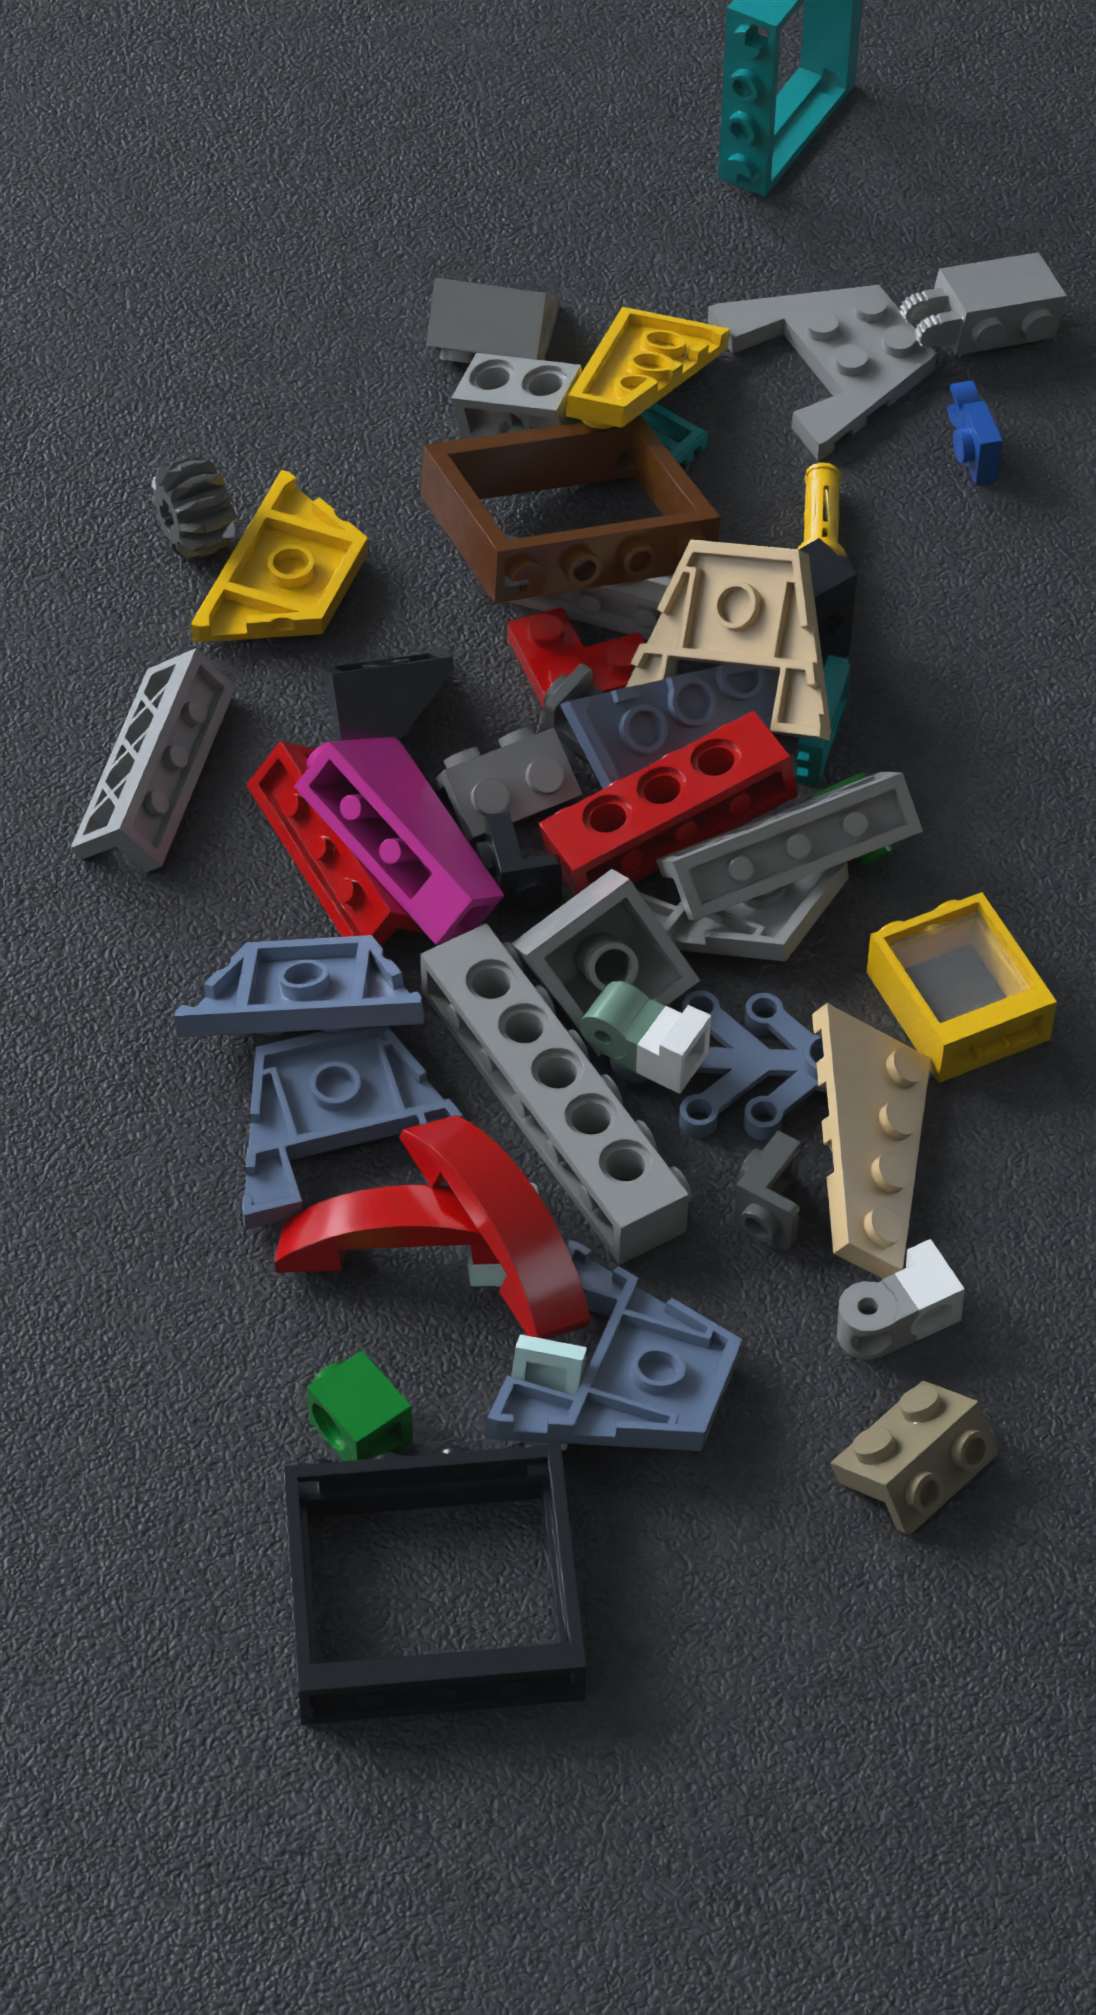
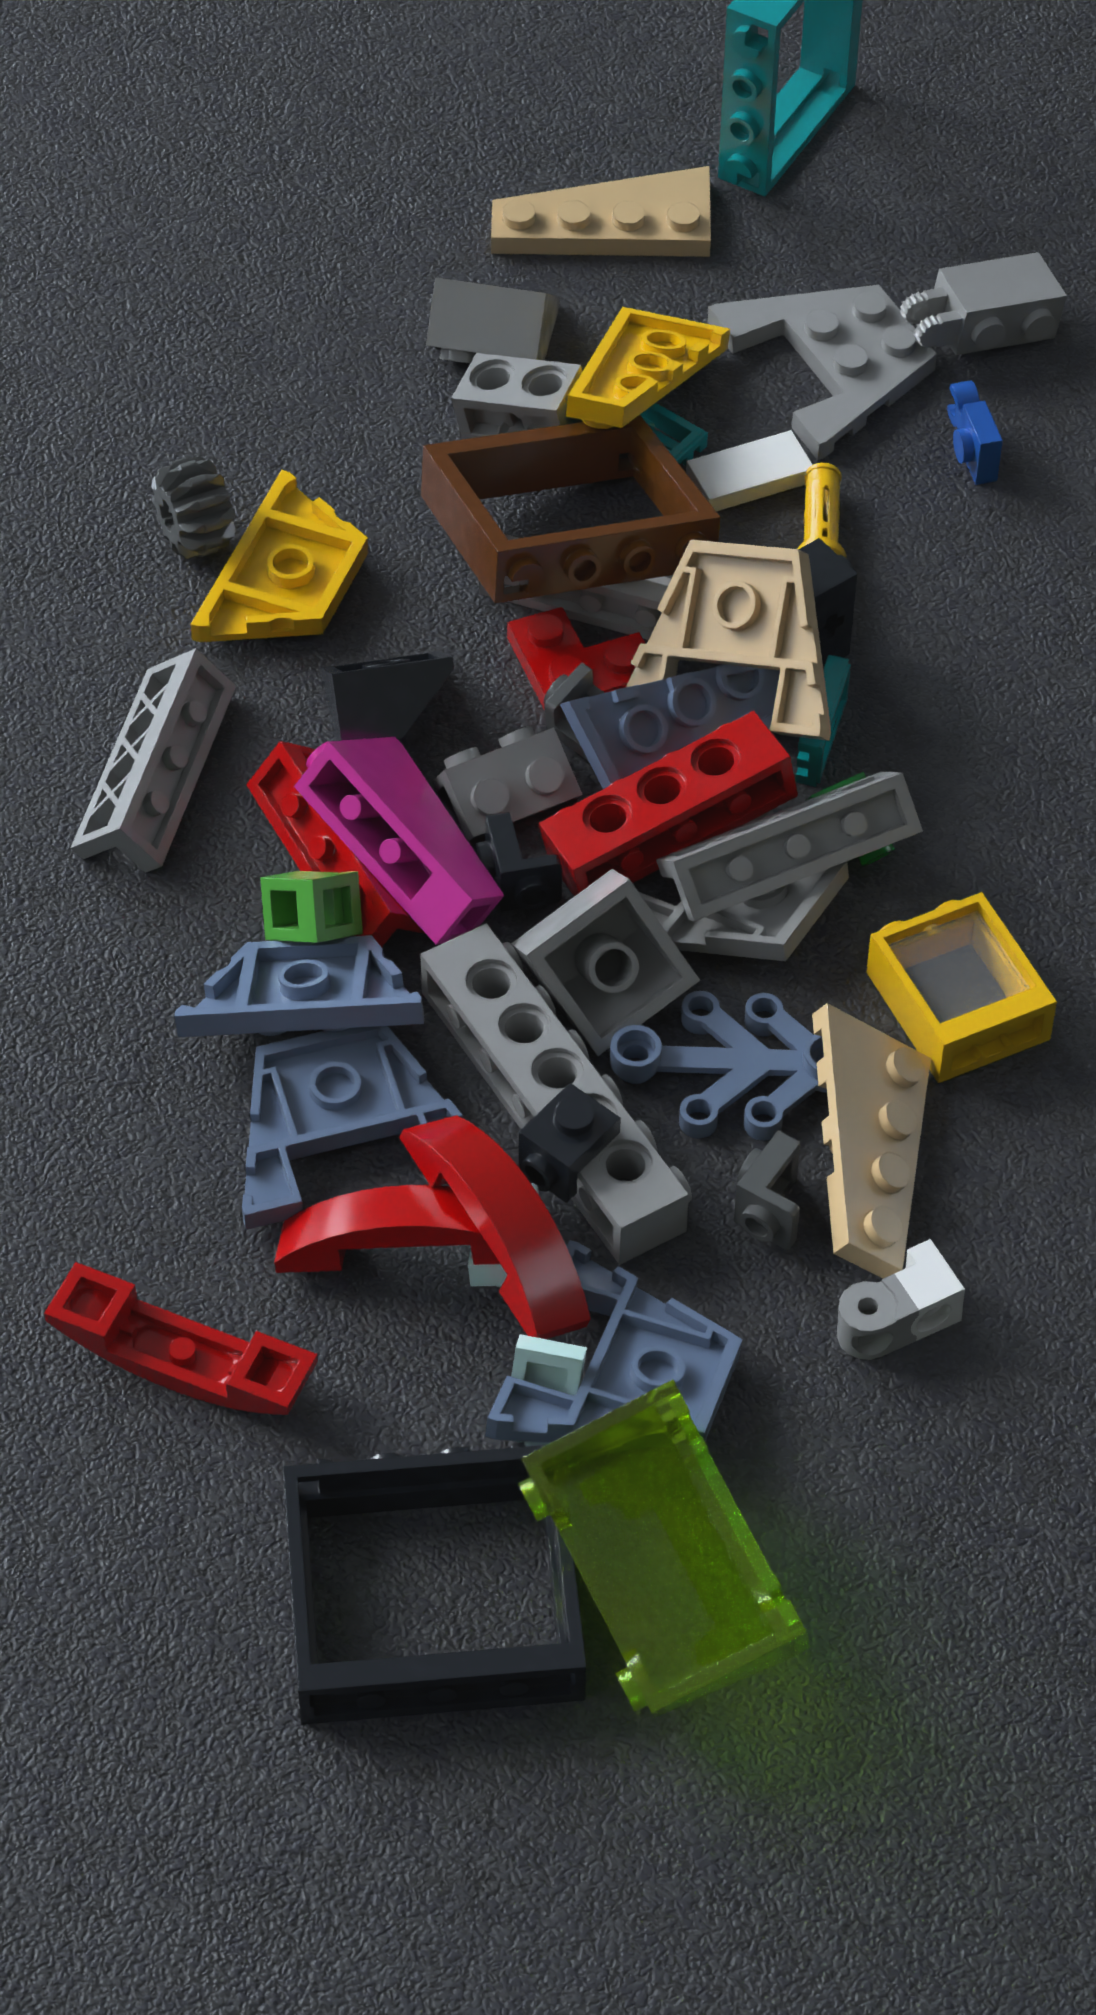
green brick [307,1351,413,1461] -> none
leg [579,981,711,1094] -> none
dark tan bracket [830,1380,998,1535] -> none
none -> red slope [44,1262,318,1415]
none -> bright green brick [260,871,363,943]
none -> tan wing [491,166,711,257]
none -> black bracket [518,1083,621,1203]
none -> clear neon green windscreen [518,1379,811,1718]
none -> white tile [686,430,813,511]

